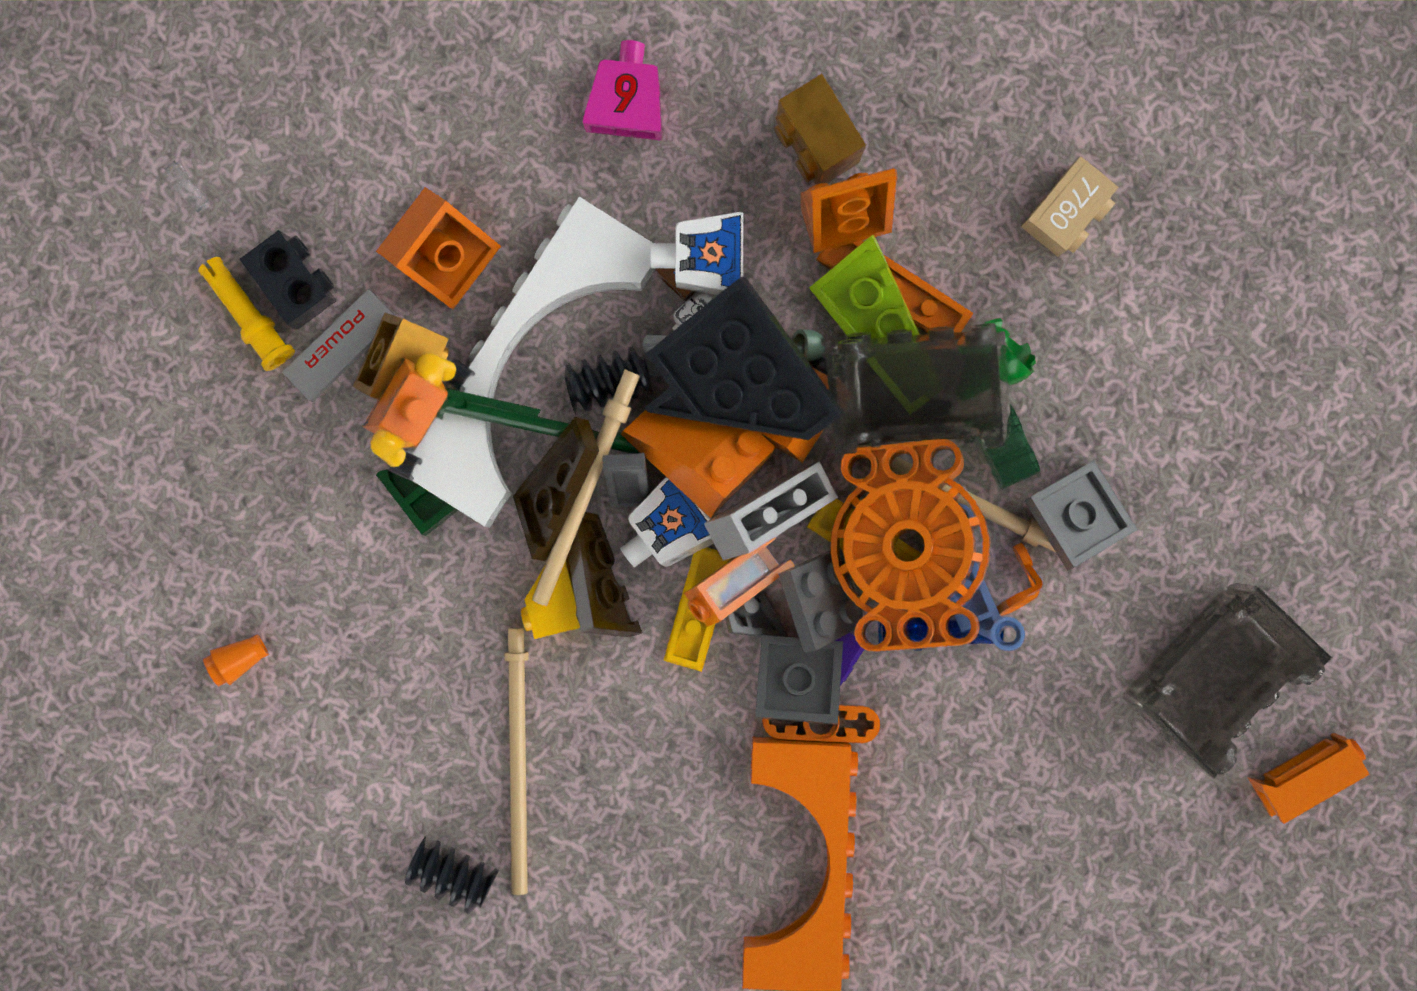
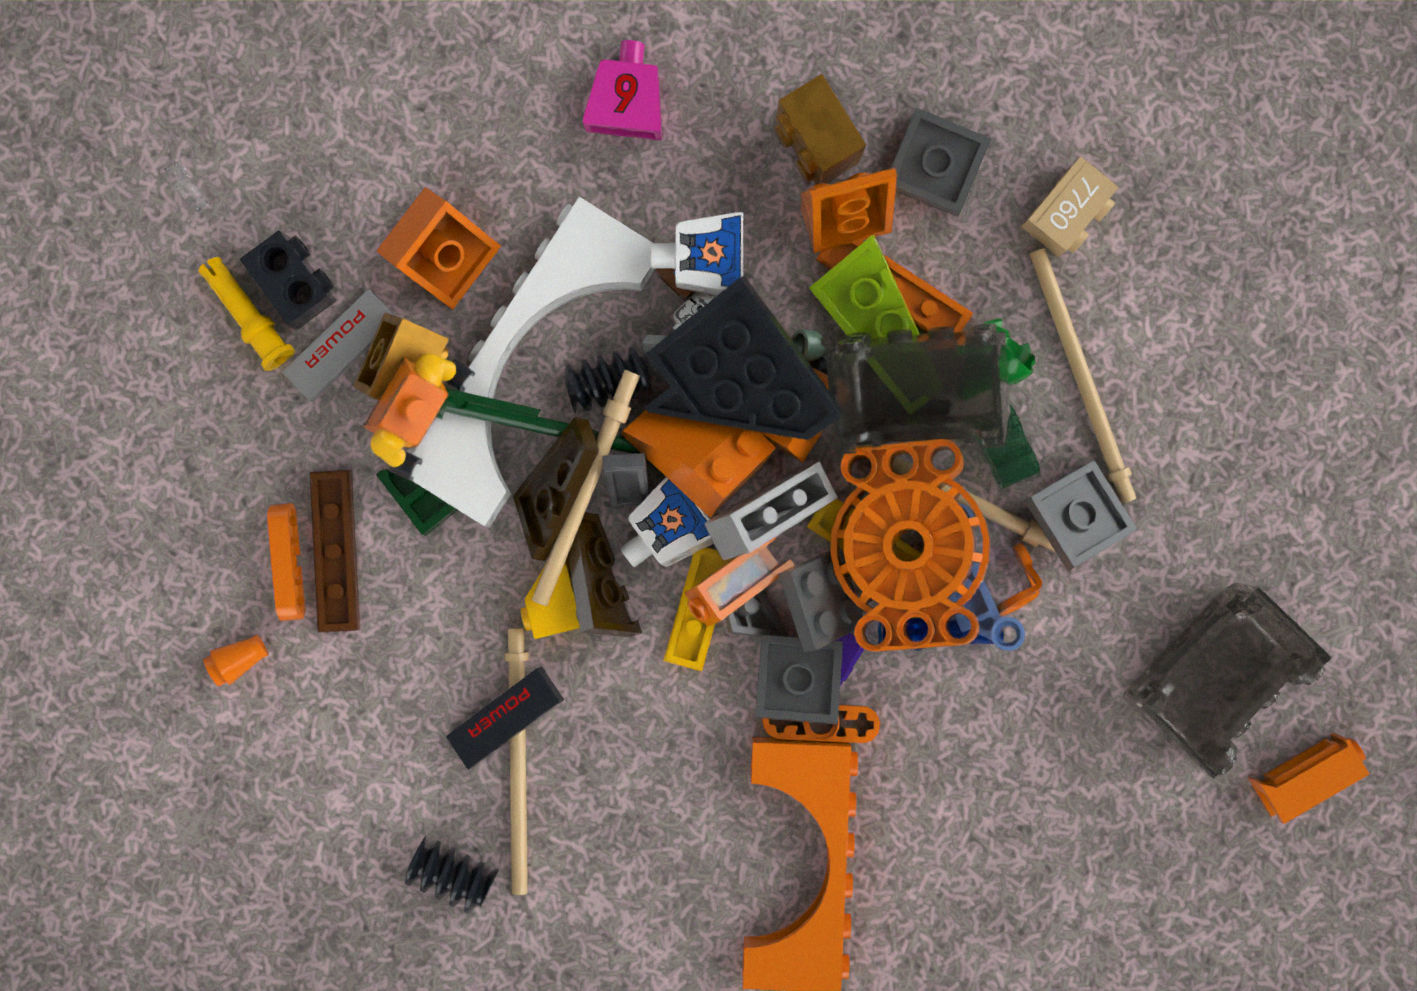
none -> orange beam [267,503,306,621]
none -> reddish brown tile [309,470,360,633]
none -> black tile [446,667,564,770]
none -> dark grey plate [890,107,991,217]
none -> tan bar [1029,248,1136,504]

